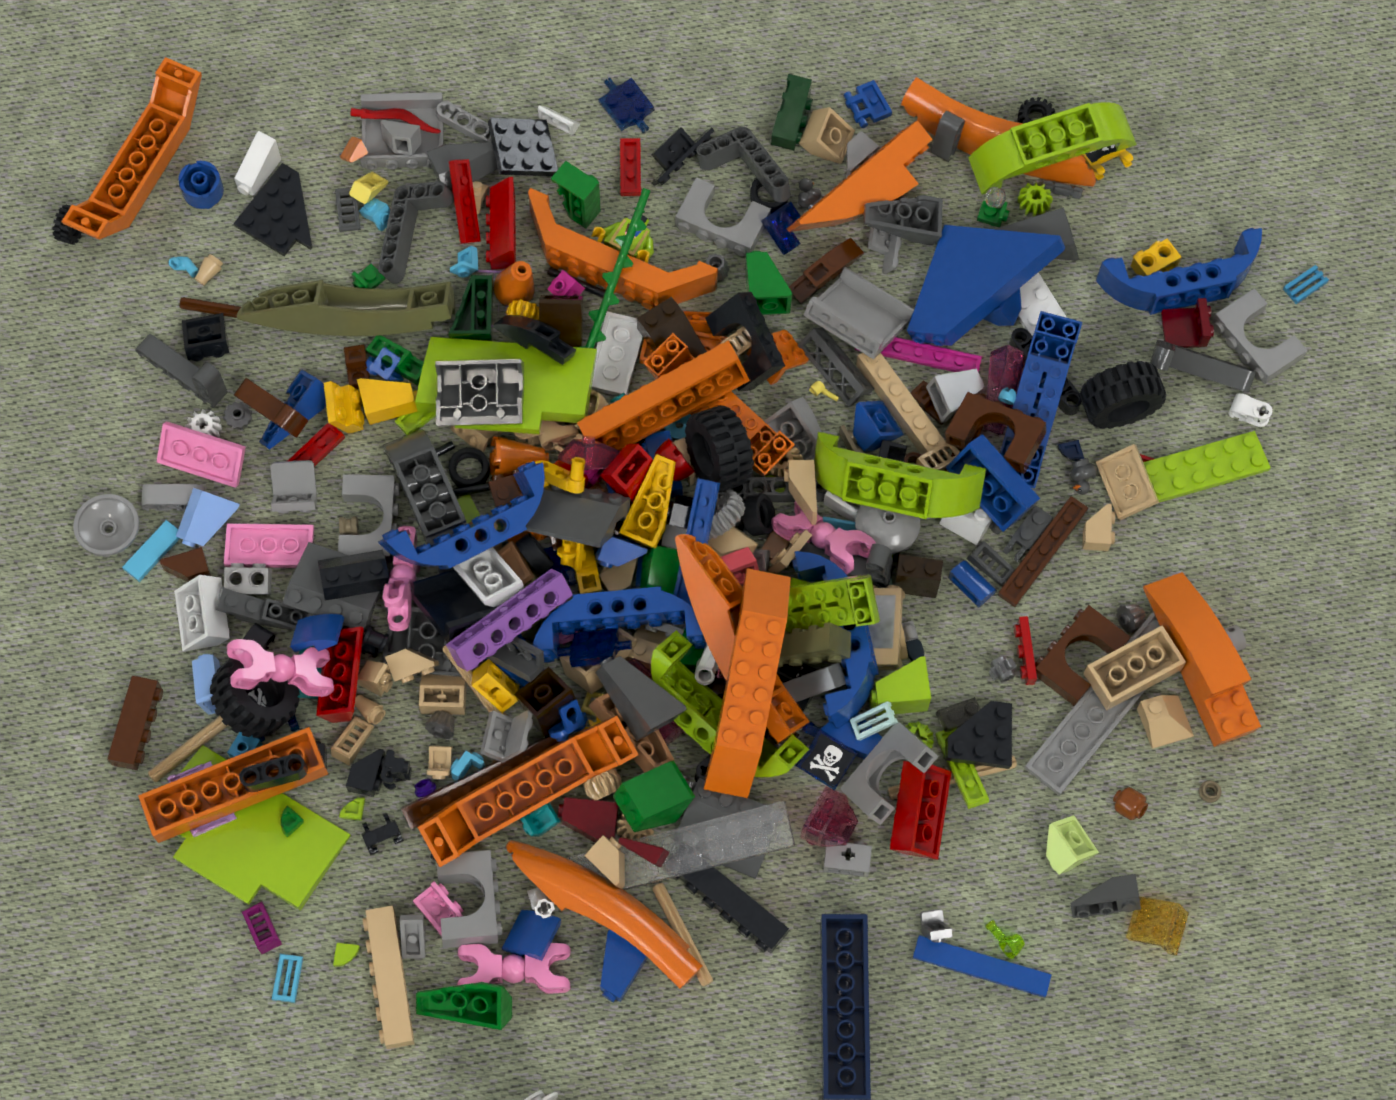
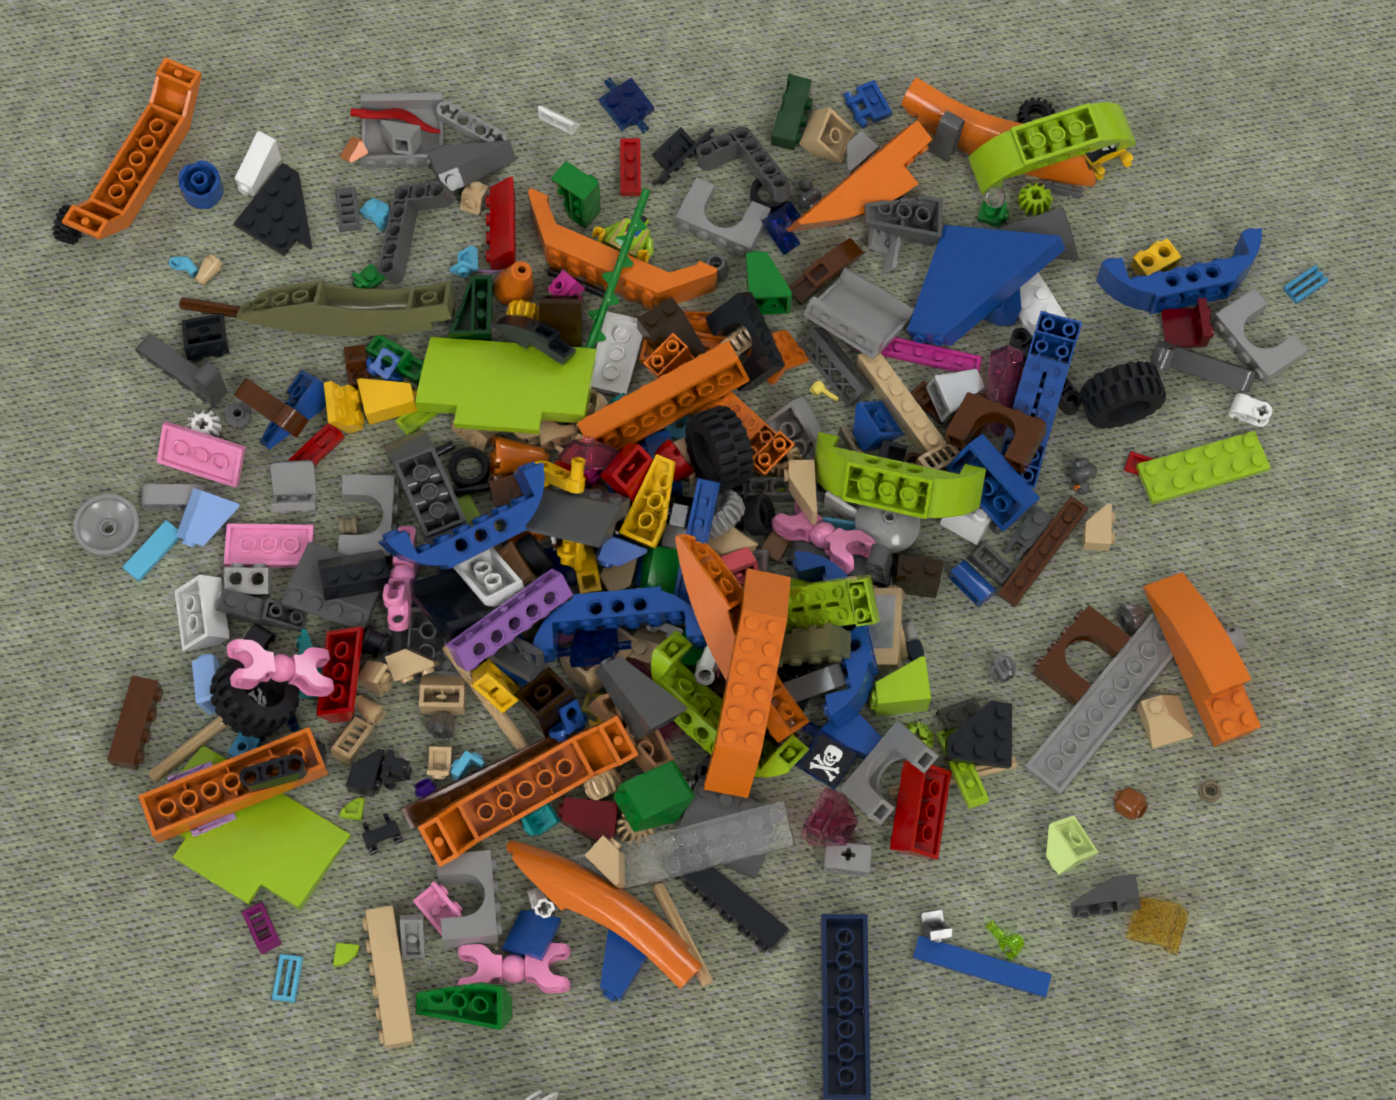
reddish brown slope [160,547,211,582] -> none
green tile [281,805,304,837] -> none
blue slope [290,614,344,652] -> none
light yellow slope [349,171,388,204] -> none
dark grey piece [435,359,524,426] -> none
red plate [449,159,481,244] -> none
light grey bracket [480,710,533,762] -> none
plate [488,118,558,176] -> none
dark red slope [618,838,669,867] -> none
tan plate [768,529,812,574] -> none
light aqua tile [850,701,898,741] -> none
medium azure hinge [998,387,1016,405] -> none
red plate [1014,616,1037,685] -> none
dark blue tile [1057,440,1084,461] -> none
tan brick [1083,625,1186,711] -> none
tan plate [1096,444,1159,520] -> none

